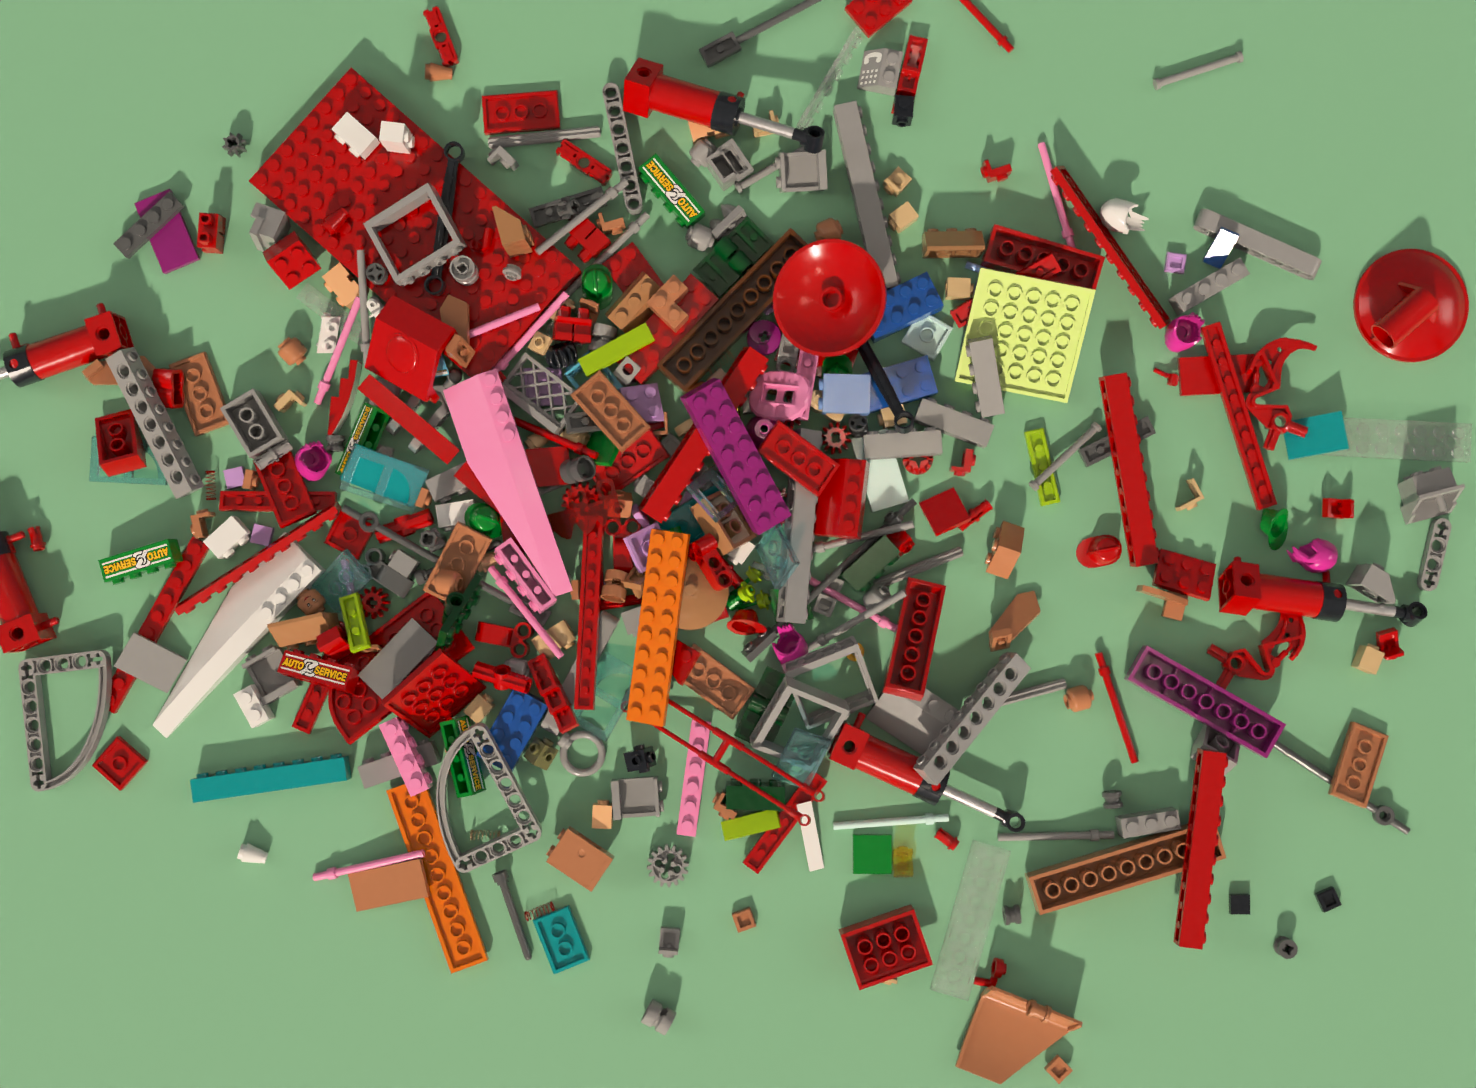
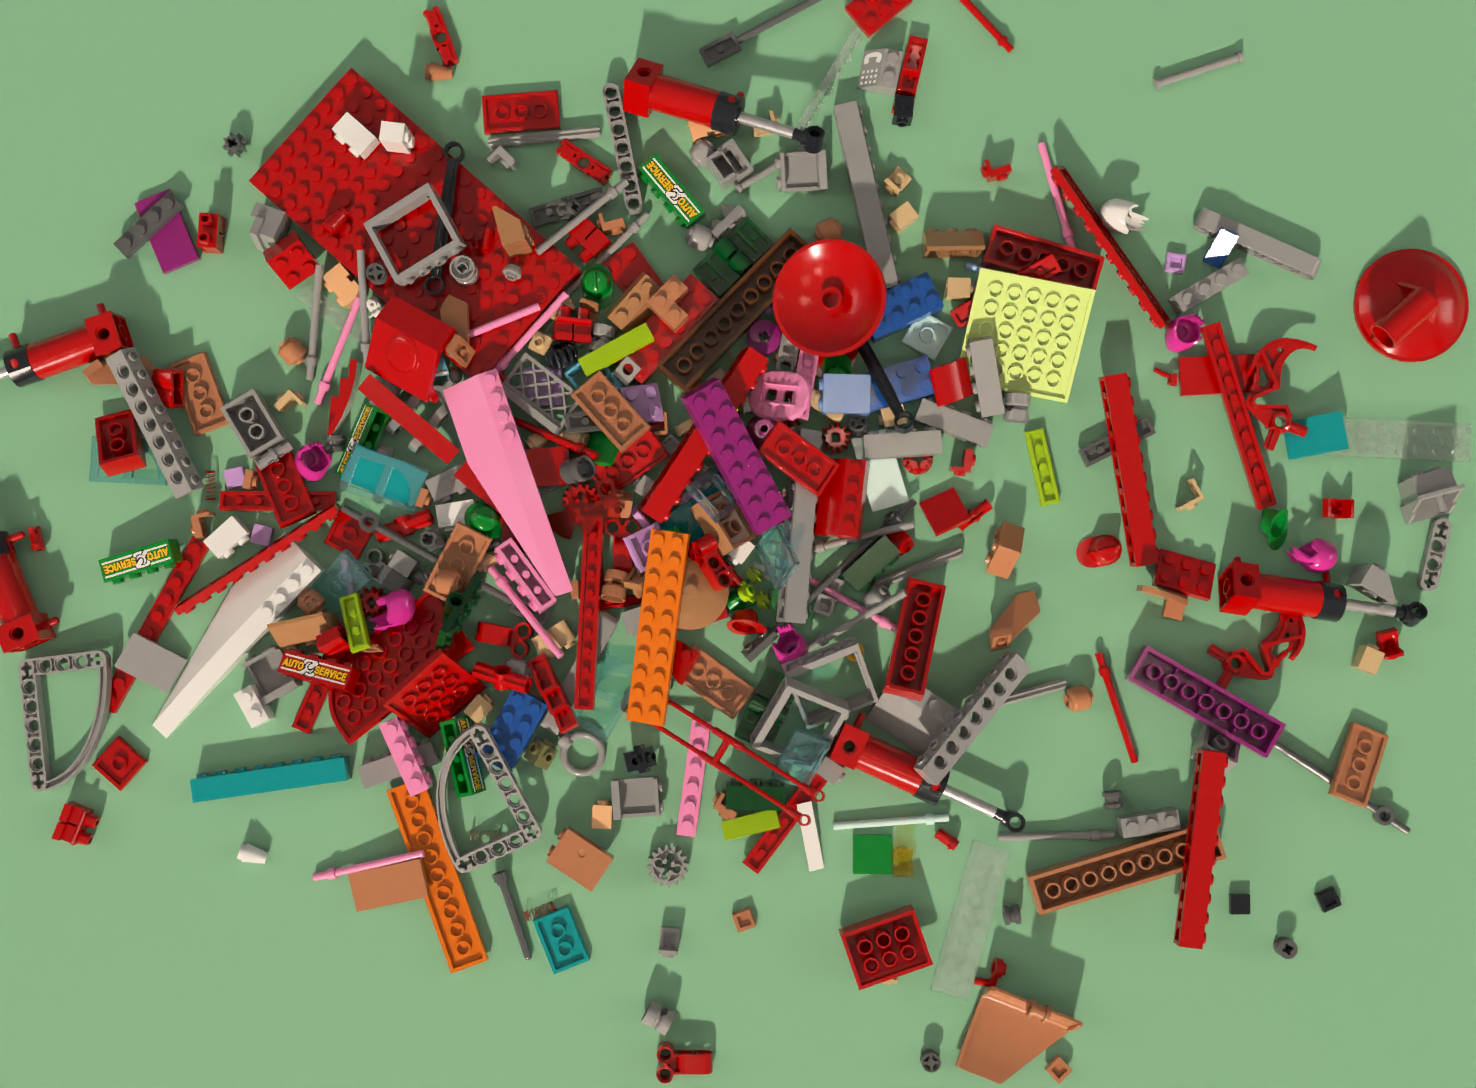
white hinge [316,312,341,353] -> none
light grey tile [358,618,437,699] -> none
light grey bar [1028,422,1102,491] -> none
none -> red hips [52,801,101,846]
none -> light grey bar [305,265,324,381]
none -> dark pink helmet [369,589,416,630]
none -> red piece [656,1041,713,1084]
none -> light grey brick [814,755,845,785]
none -> dark grey wheel [920,1049,941,1073]
none -> red slope [929,357,973,407]
none -> light grey wheel [1003,393,1031,423]

